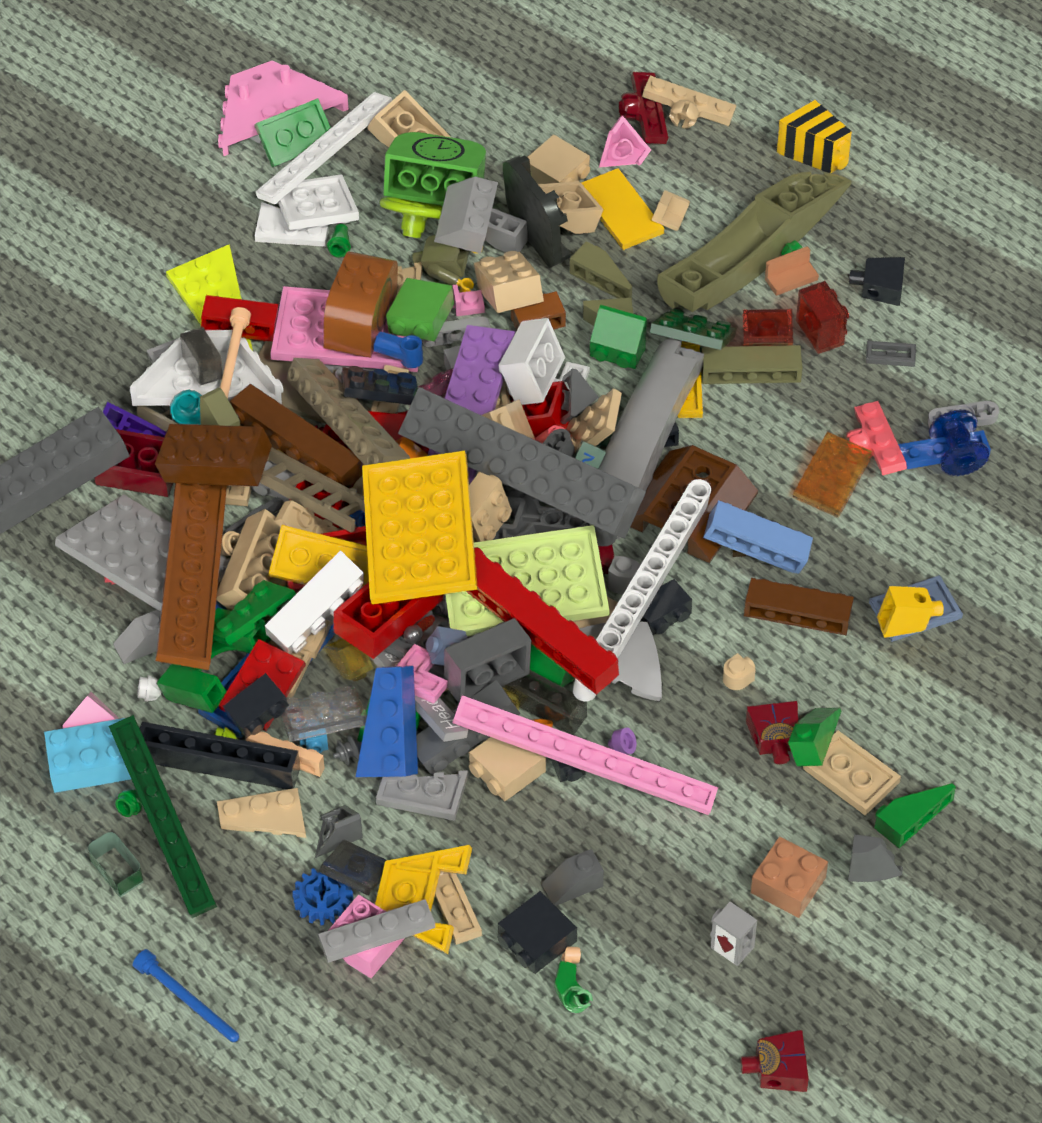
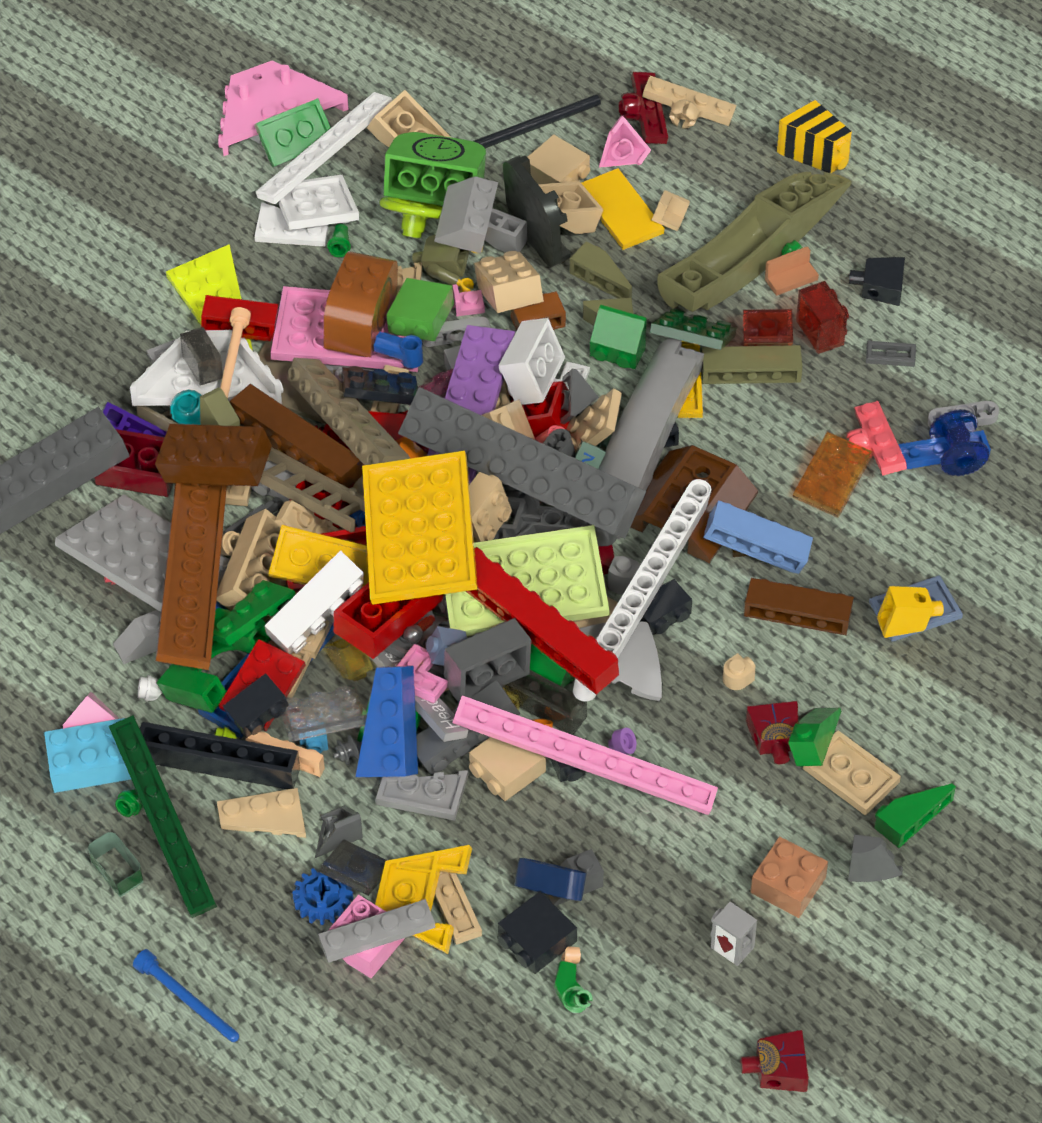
none -> black piece [474,94,601,148]
none -> dark blue beam [514,858,587,901]

